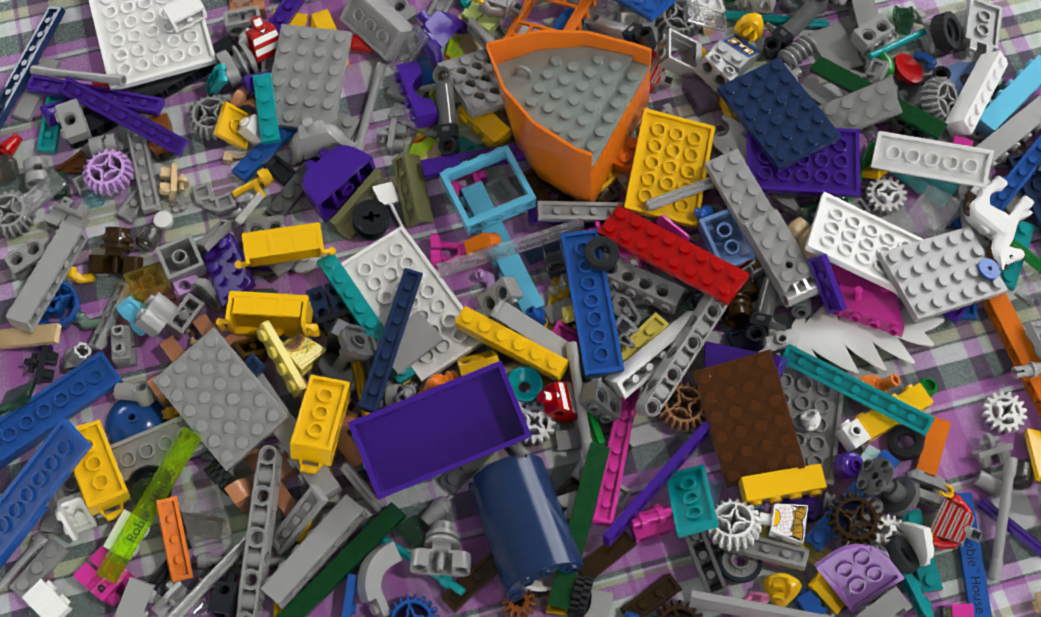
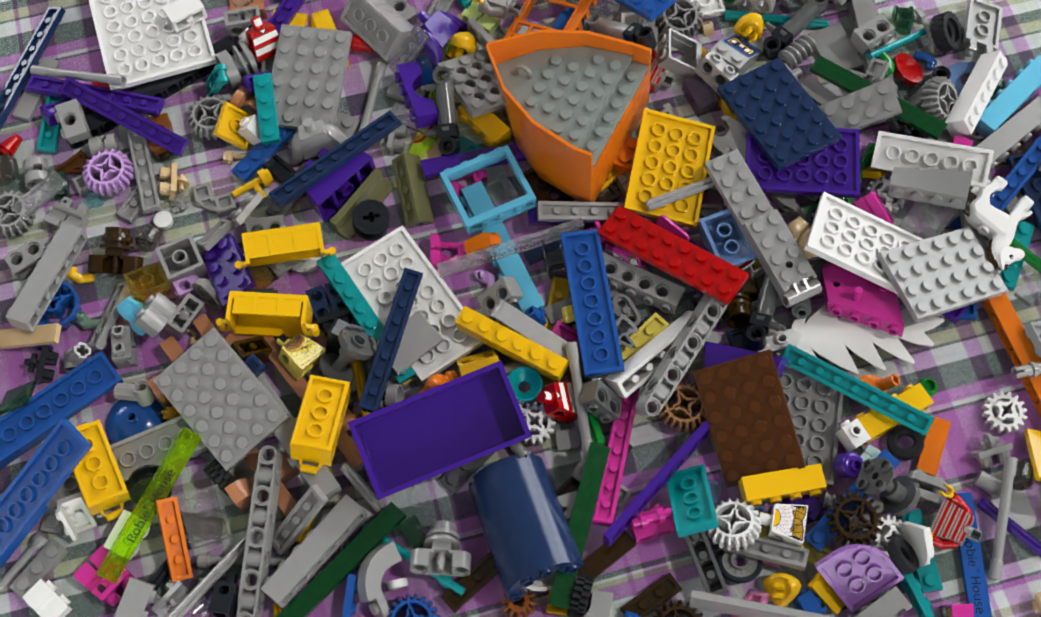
light yellow plate [256,320,307,398] -> none
white piece [372,182,404,227] -> none
light grey pin [396,381,420,402] -> none
light grey piece [420,494,453,527] -> none
clear arm [547,274,568,296] -> none
black tyre [584,236,619,271] -> none
clear tile [683,3,727,32] -> none
blue arm [694,205,714,219] -> none
white tile [800,409,821,431] -> none
dark purple plate [807,253,847,314] -> none
clear tile [863,124,878,144] -> none
wheel [977,258,1000,280] -> none
none -> clear yellow brick [248,265,274,289]
none -> dark blue tile [268,110,401,209]
none -> white tile [387,578,408,591]
none -> yellow piece [447,32,477,59]
none -> dark pink brick [853,189,894,224]
none -> light grey wedge [888,167,974,210]

